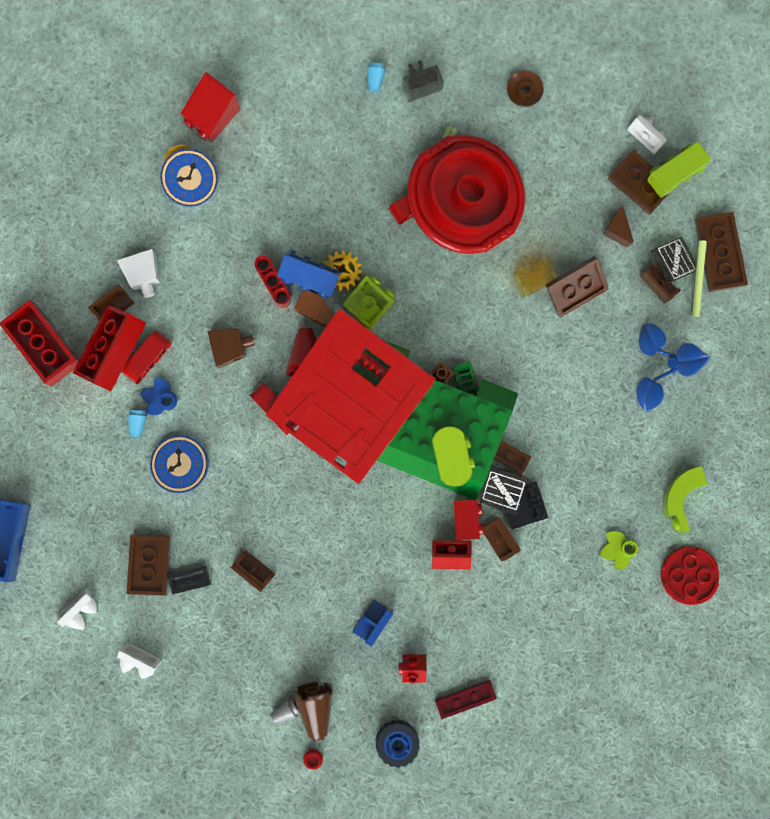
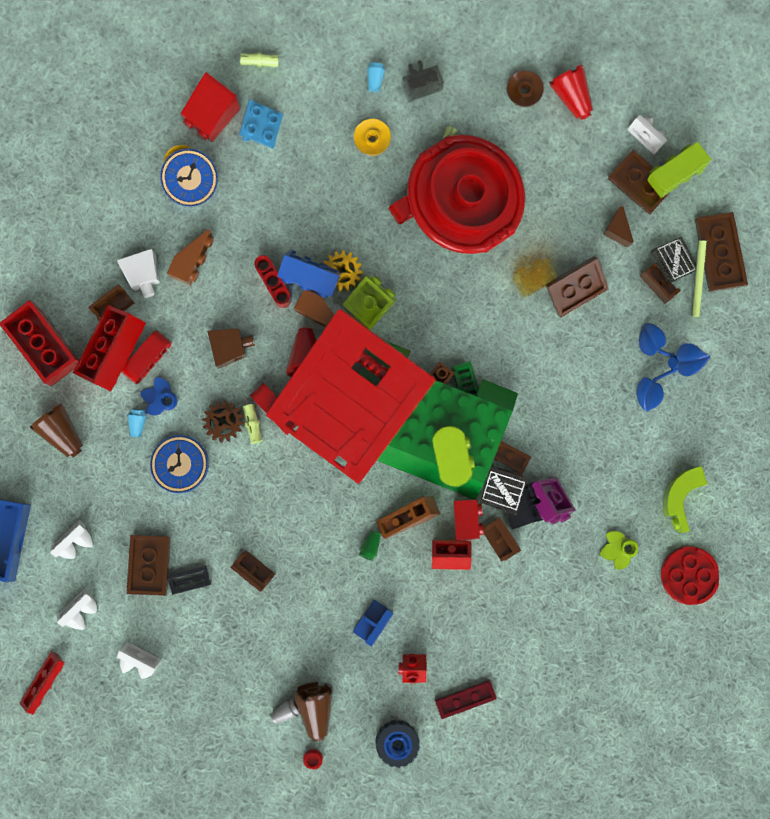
none -> red plate [19,652,65,715]
none -> reddish brown cone [30,403,83,458]
none -> white tile [50,519,93,559]
none -> dark orange slope [167,229,214,286]
none -> reddish brown gear [202,401,245,443]
none -> dark azure hinge [239,99,283,149]
none -> yellowish green pin [241,52,278,68]
none -> yellowish green pin [242,404,263,444]
none -> yellow dish [354,119,391,156]
none -> green cone [359,530,381,561]
none -> dark orange slope [376,496,441,539]
none -> magenta plate [532,477,576,525]
none -> red cone [549,64,593,121]

